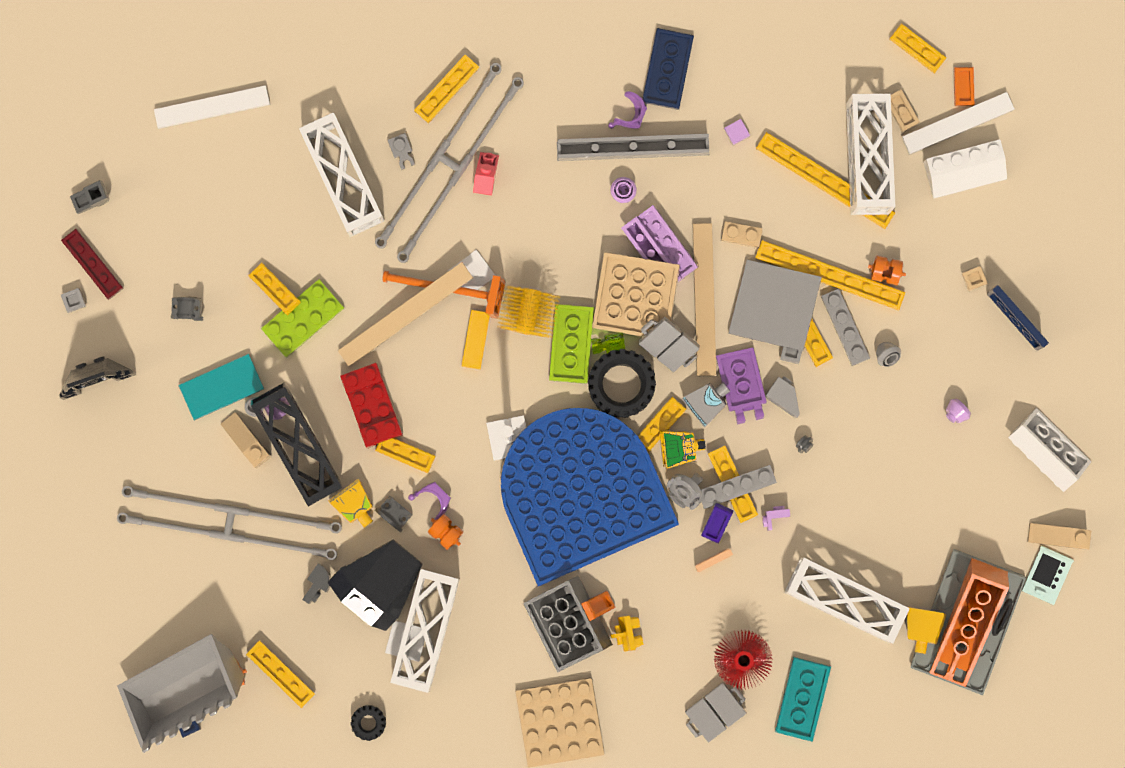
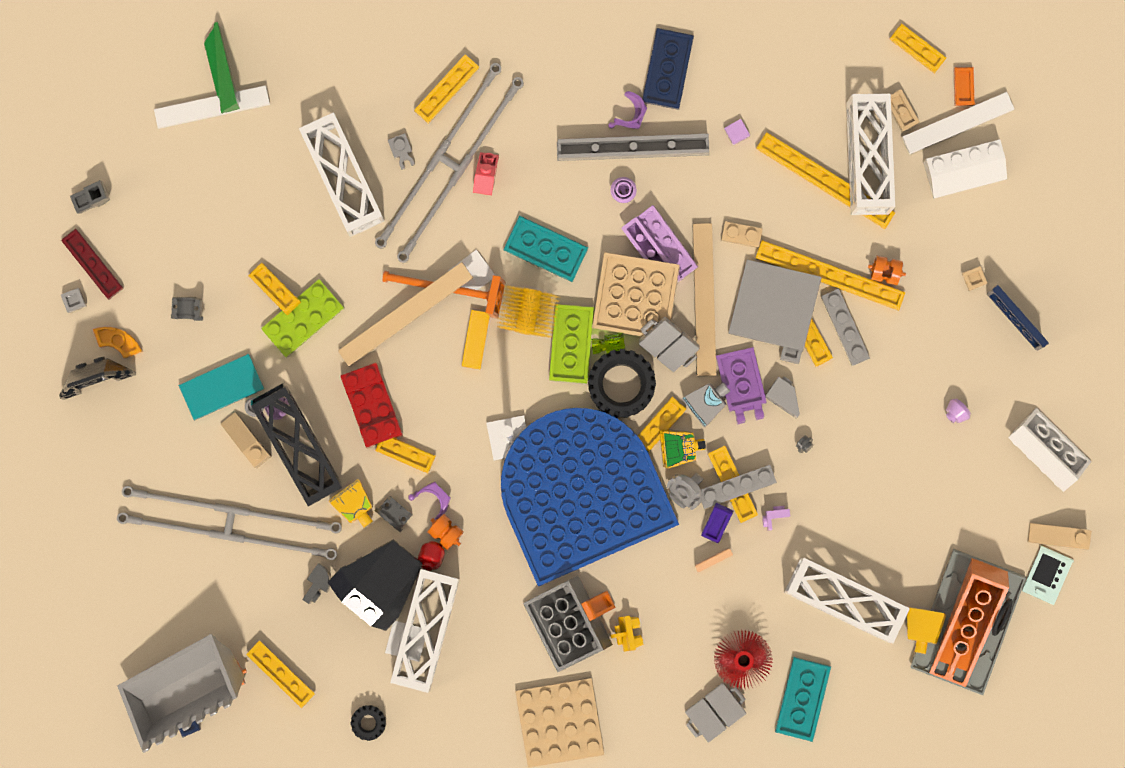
light grey cone [876,342,901,367] -> none
none -> light orange tile [93,327,143,359]
none -> green wedge [204,21,240,114]
none -> red head [417,541,445,571]
none -> teal tile [503,215,589,282]

